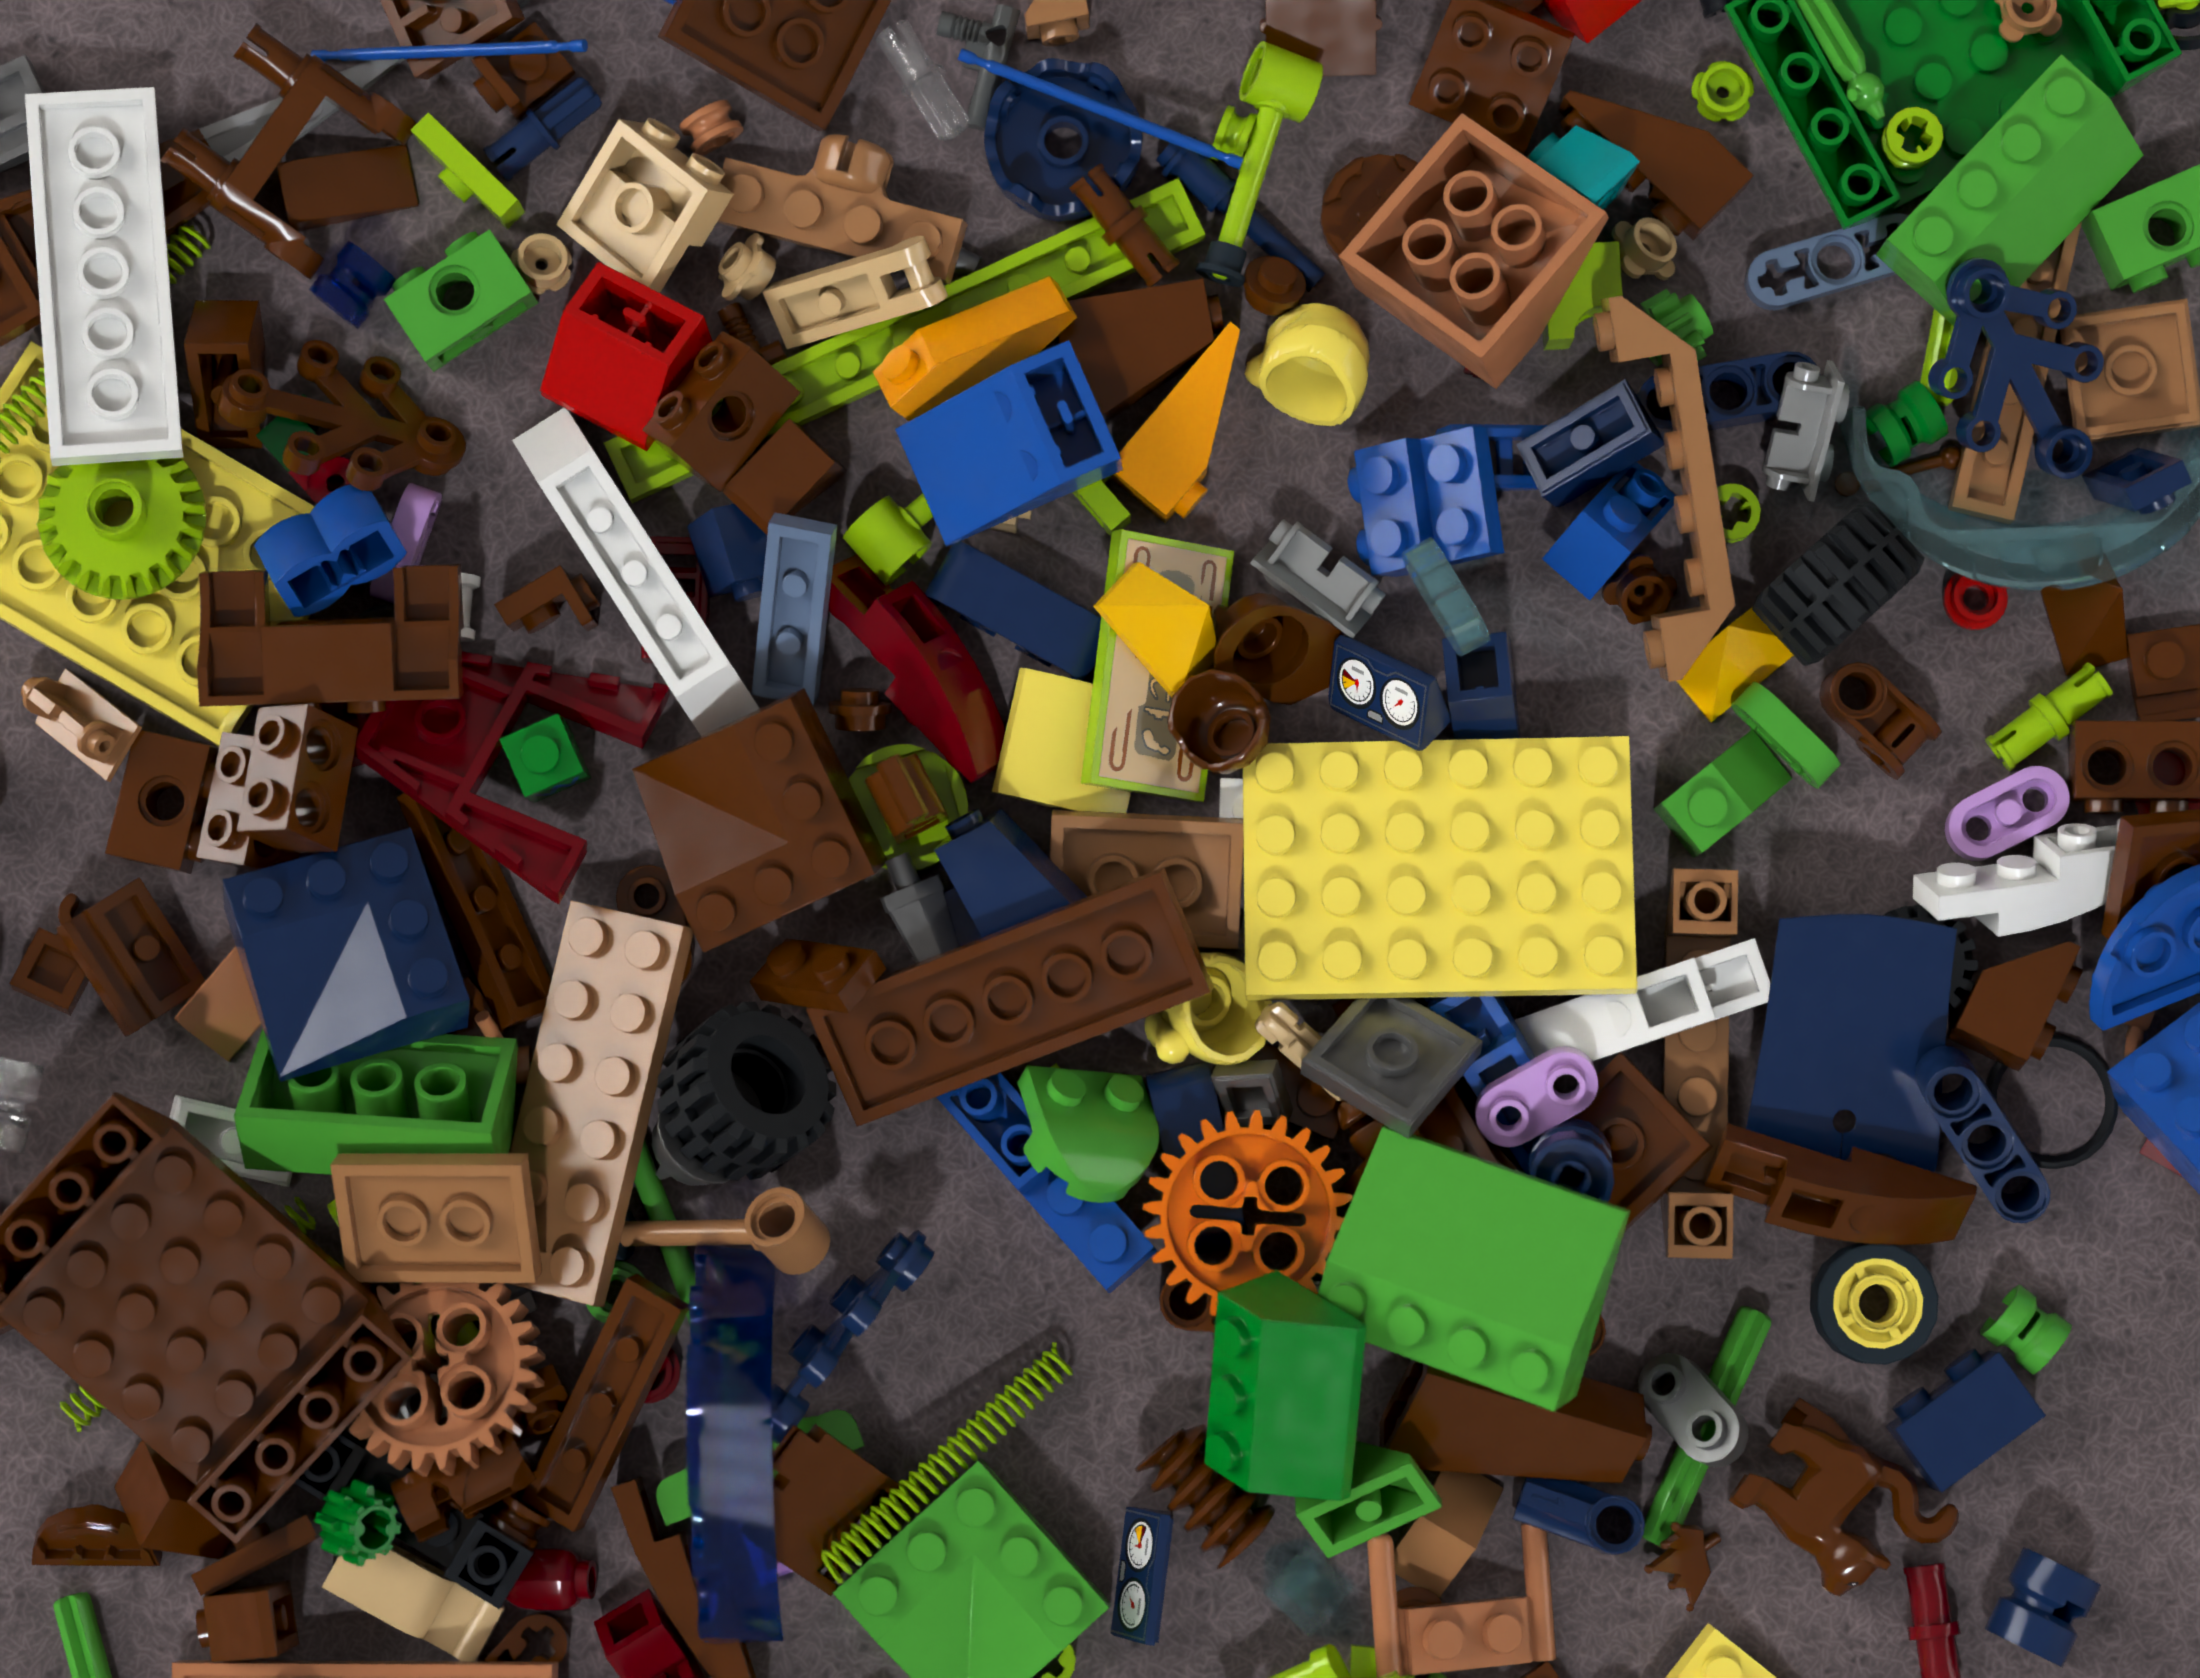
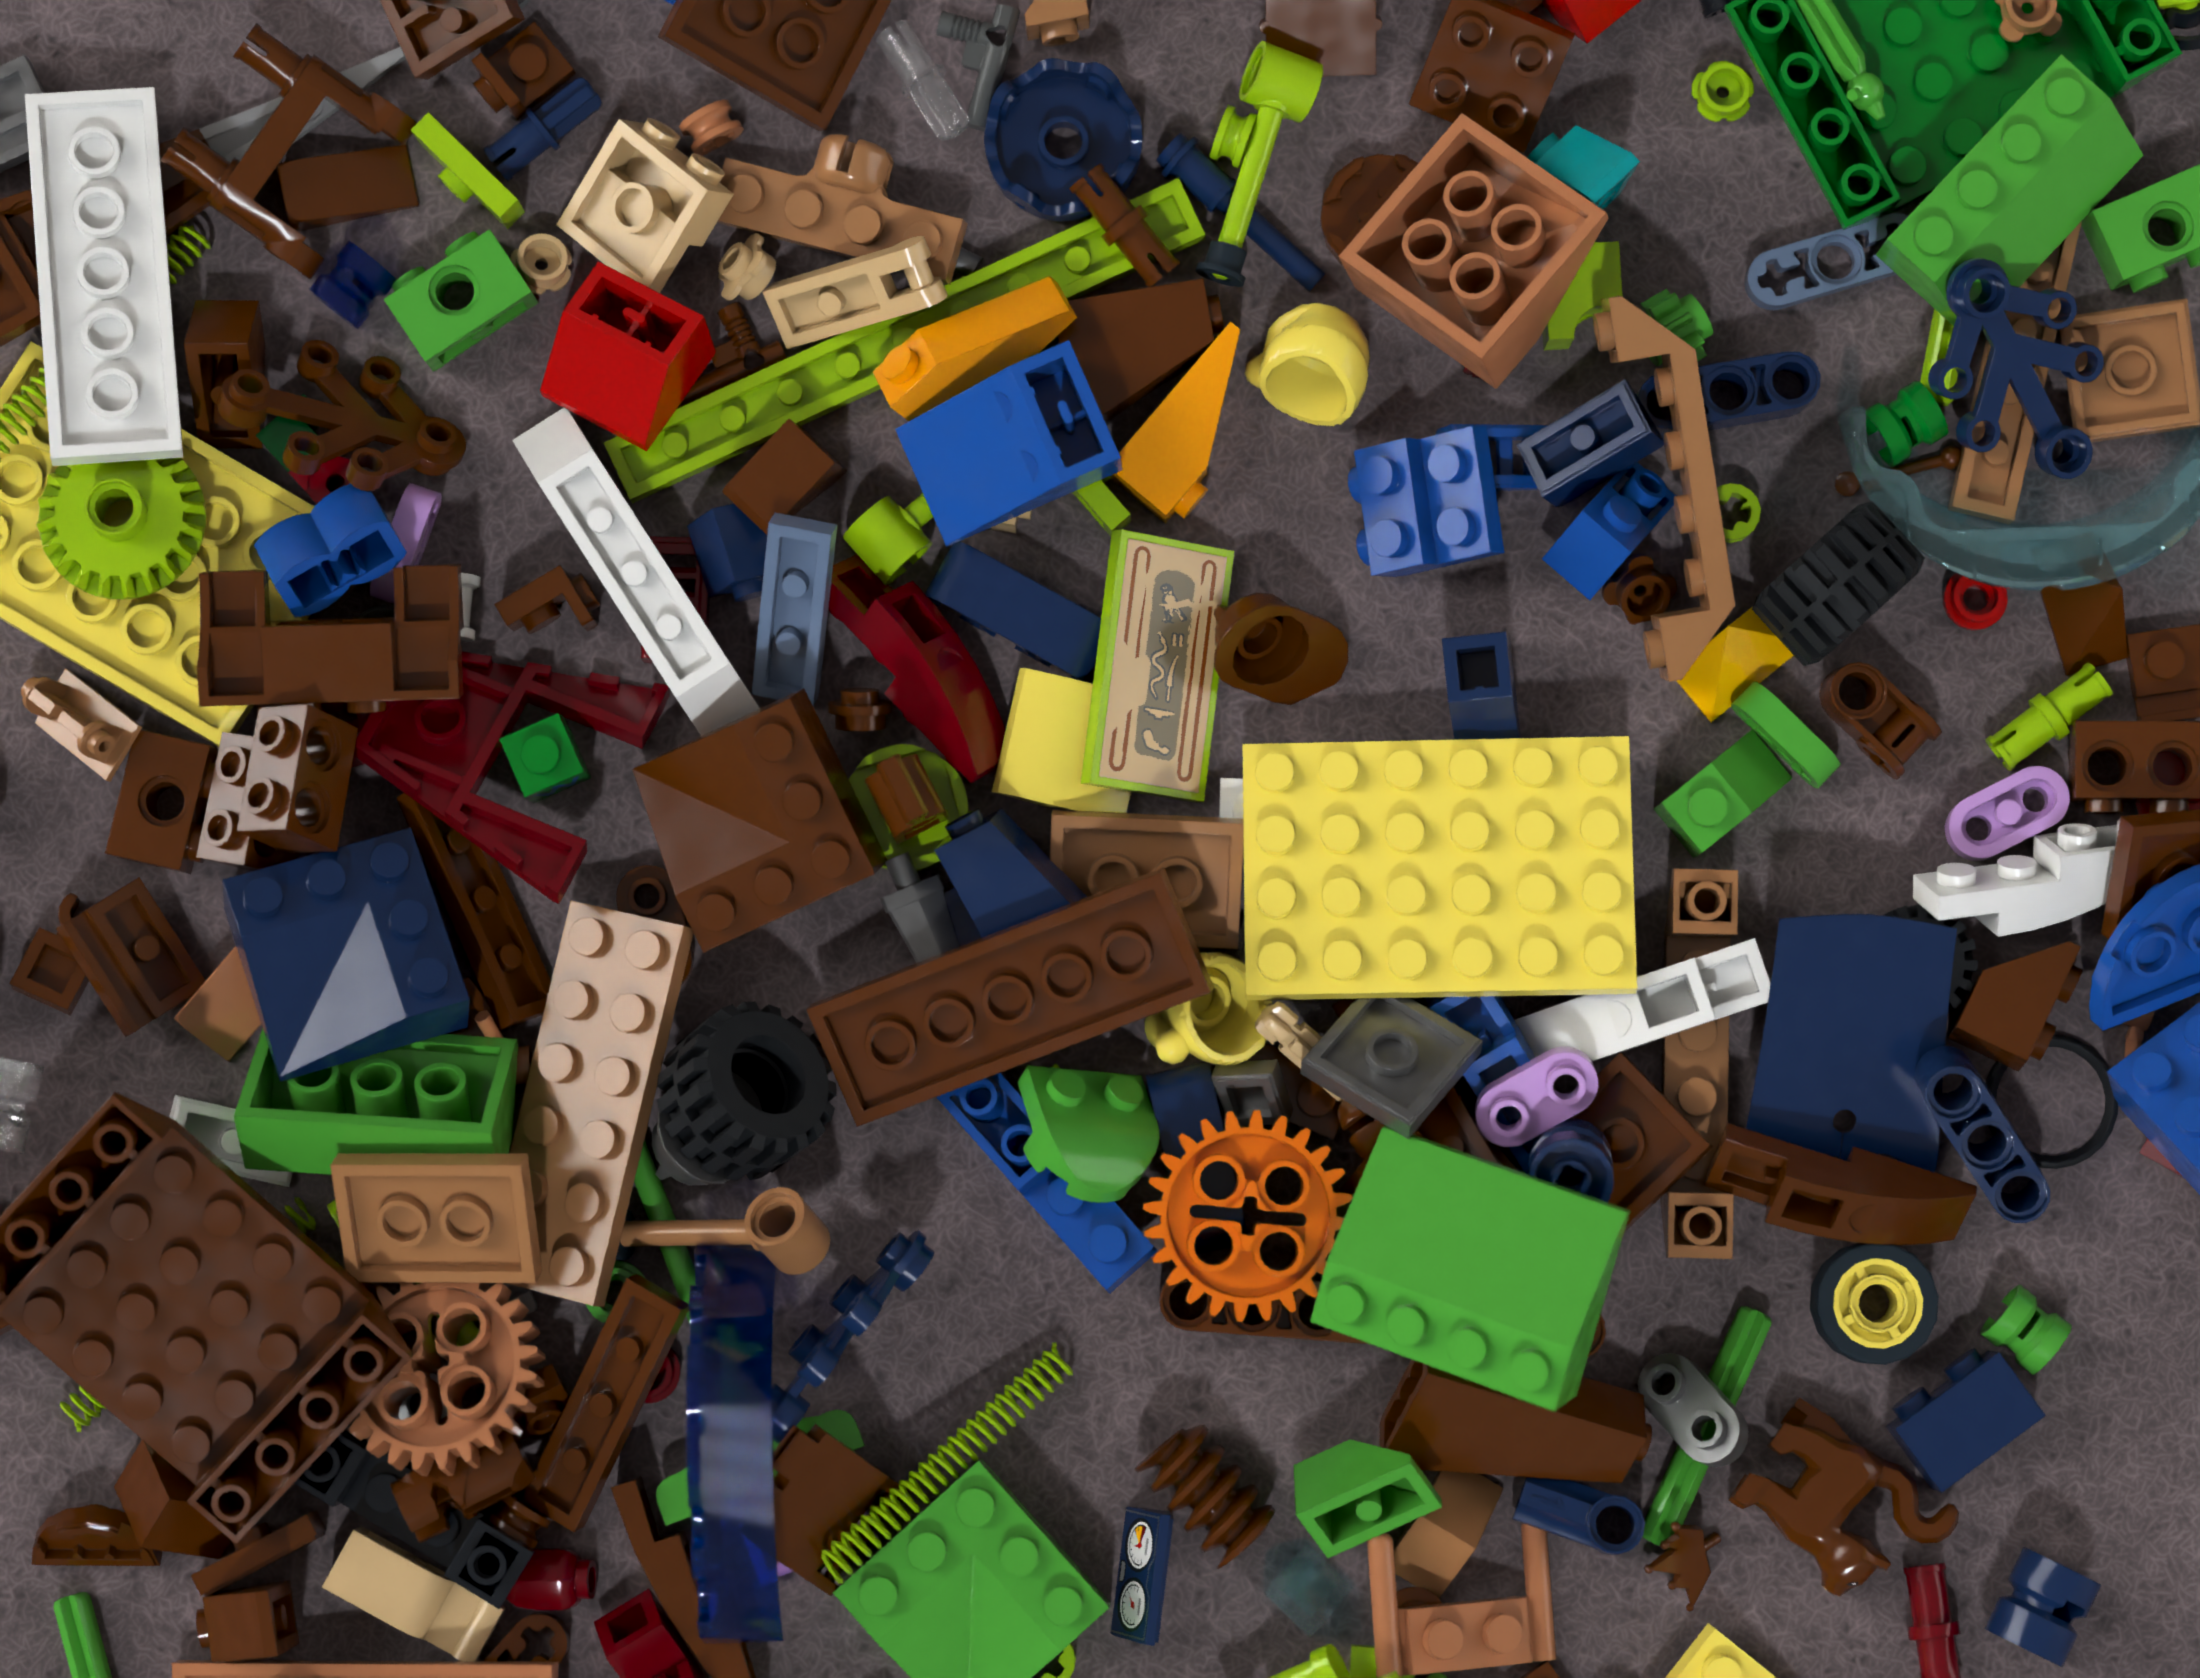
blue piece [310,39,588,62] -> none
green gear [315,1479,401,1566] -> none
reddish brown brick [643,331,801,492] -> none
reddish brown plate [749,938,886,1013] -> none
blue piece [958,48,1244,170] -> none
yellow slope [1093,562,1217,698] -> none
reddish brown hair [1167,668,1271,774] -> none
green slope [1204,1270,1367,1501] -> none
reddish brown plate [1243,256,1306,316] -> none
light grey hinge [1250,519,1386,639] -> none
slope [1328,635,1451,751] -> none
clear light blue beam [1401,537,1490,657] -> none
reddish brown slope [1559,90,1754,241] -> none
tan plate [1612,217,1677,280] -> none
light grey hinge [1762,360,1850,502] -> none
lime bush [1881,107,1943,170] -> none
dark blue plate [2082,447,2192,514] -> none

